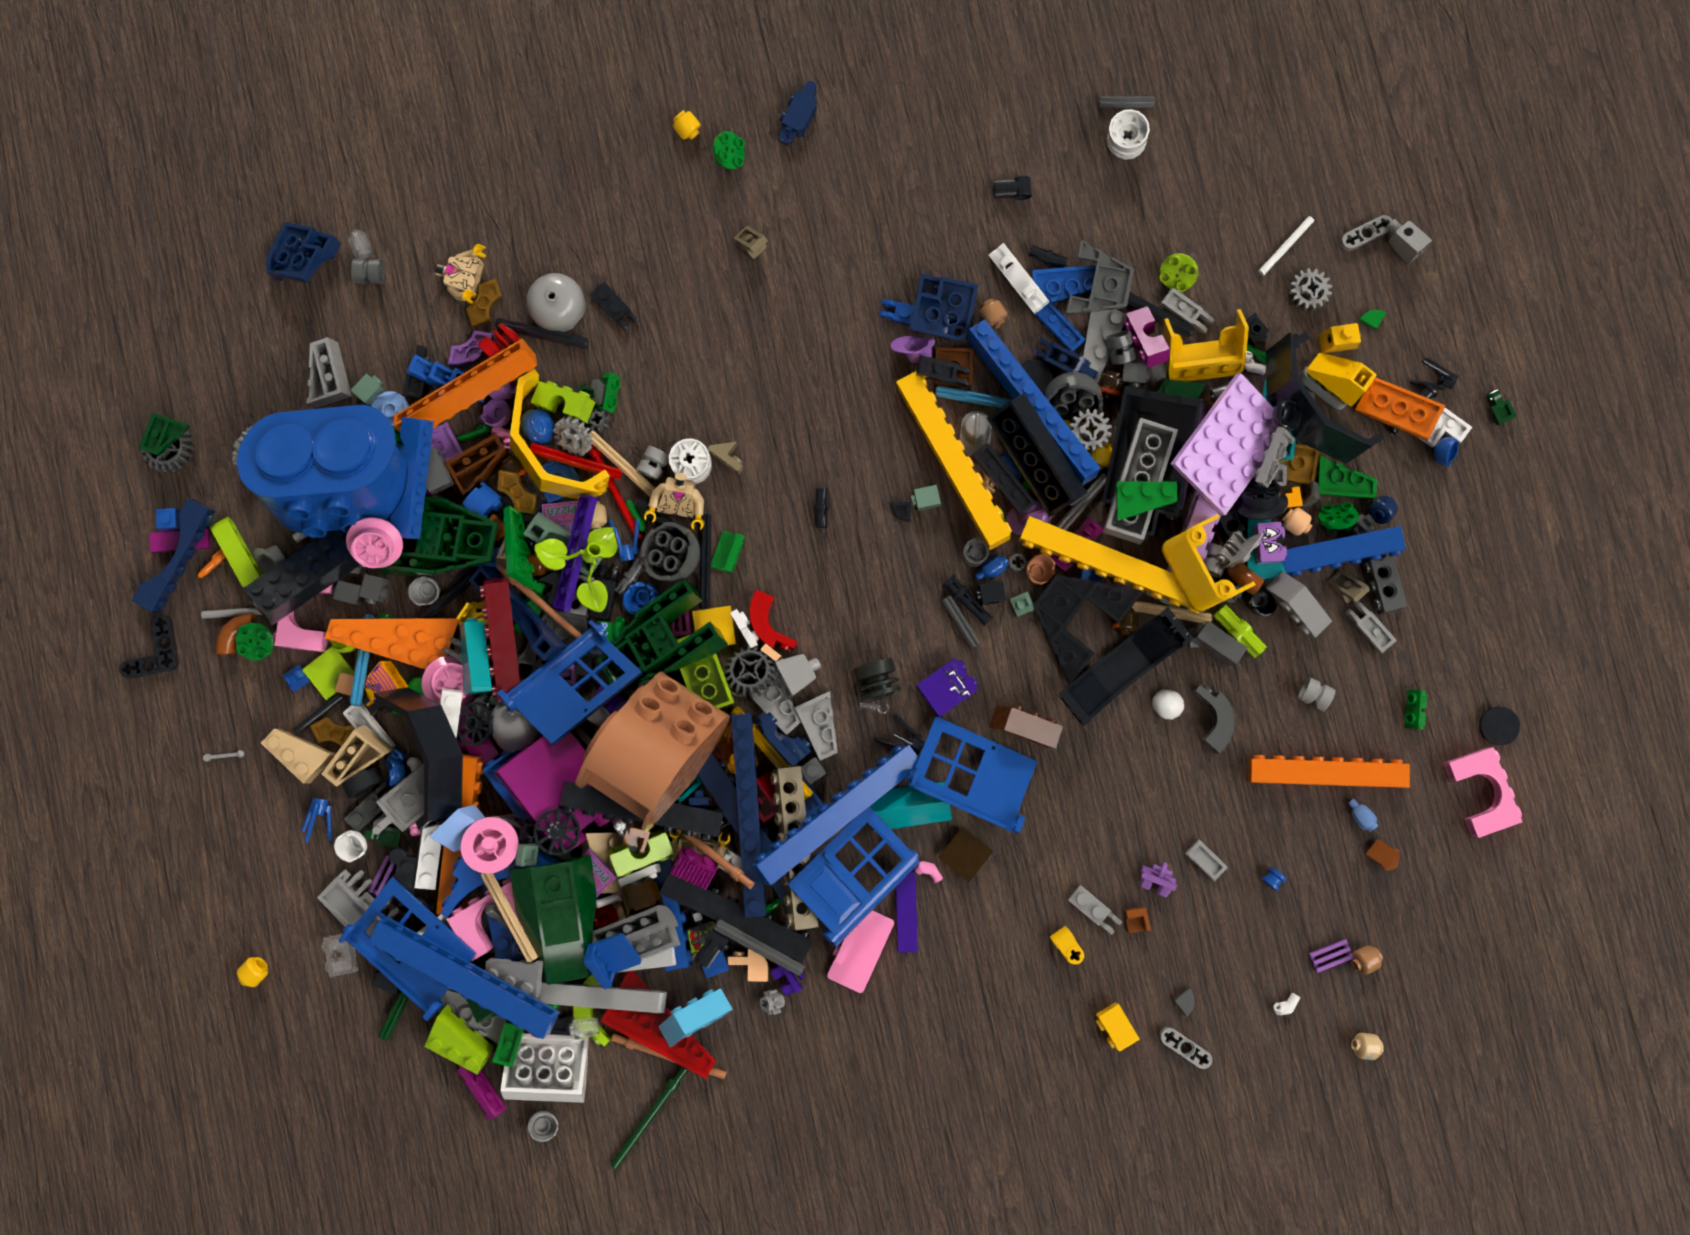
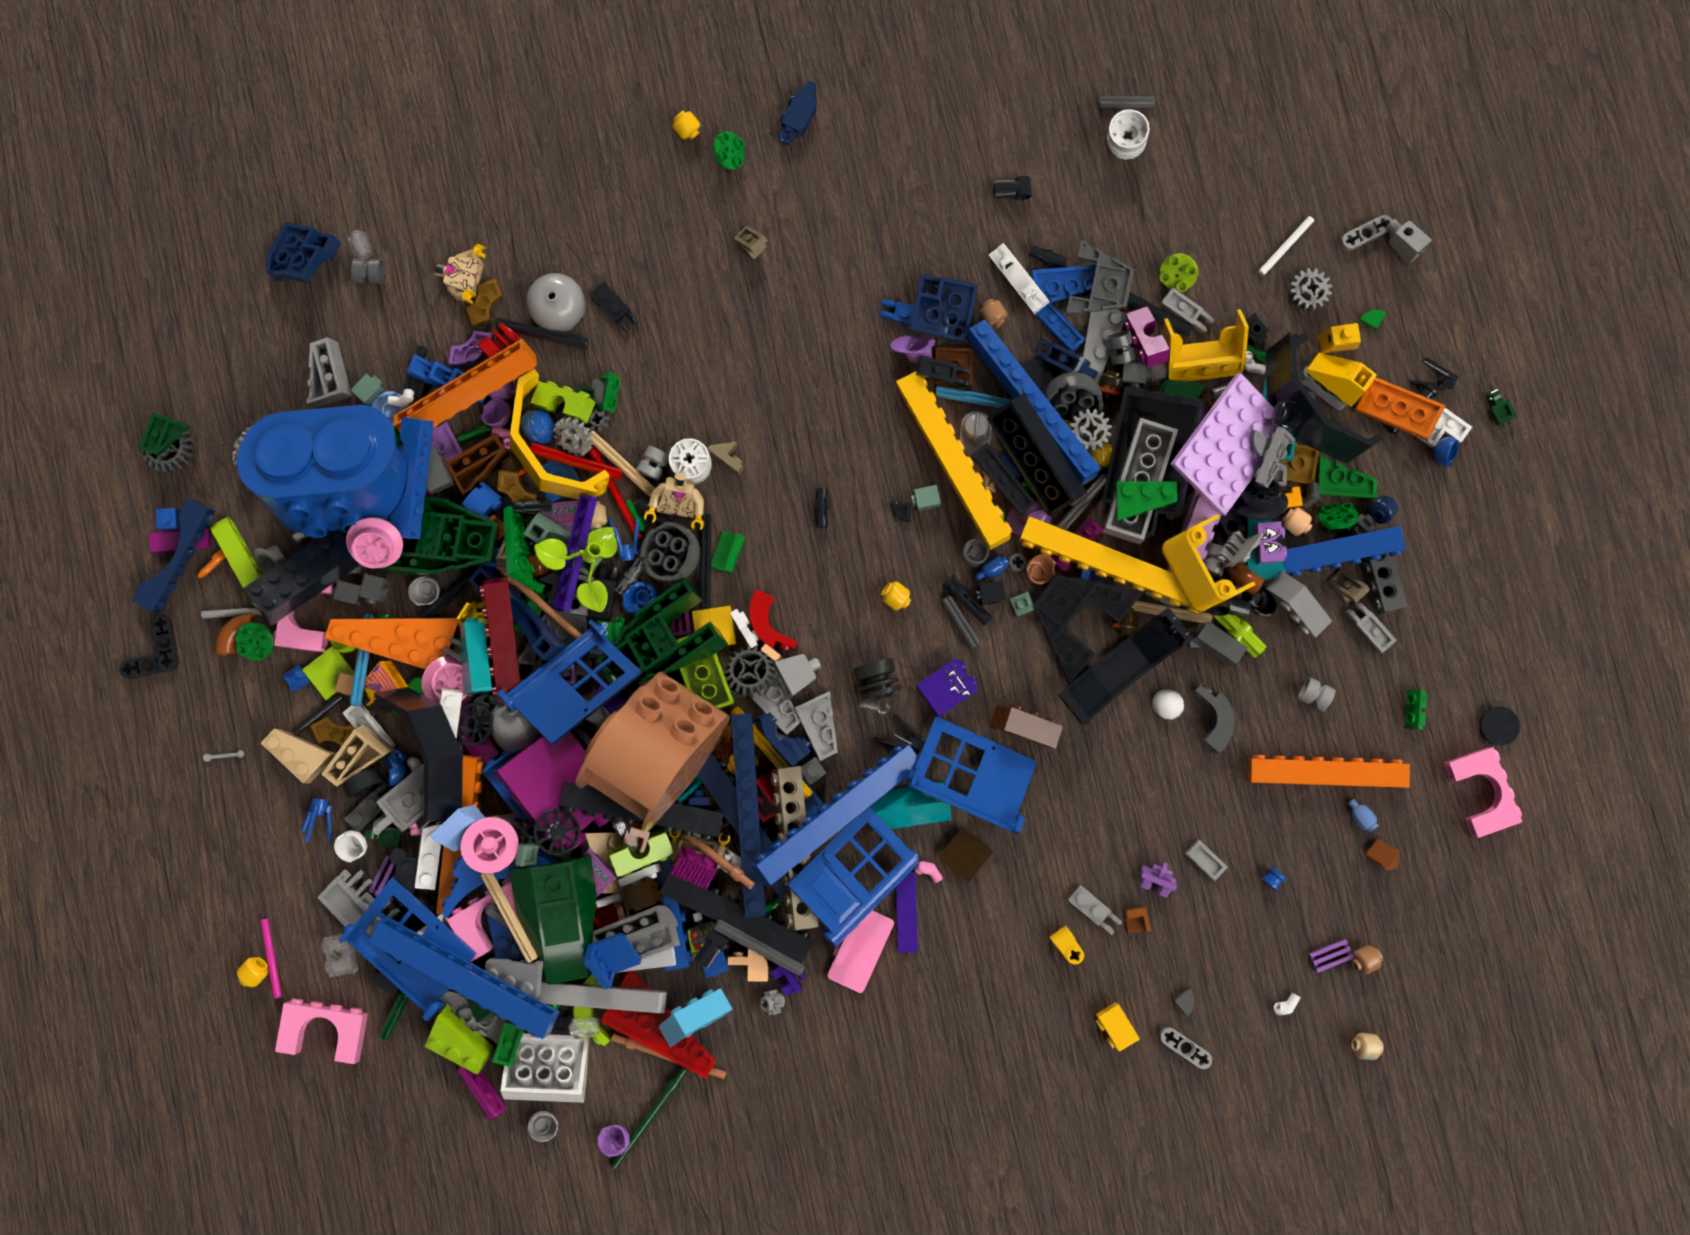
none -> dark pink bar [260,918,282,999]
none -> bright pink arch [275,998,368,1064]
none -> white arm [387,389,414,407]
none -> black axle [513,500,552,513]
none -> medium lavender hair [597,1125,630,1157]
none -> yellow head [881,581,911,610]
none -> black piece [1212,597,1251,618]
none -> dark grey tile [1250,430,1270,457]

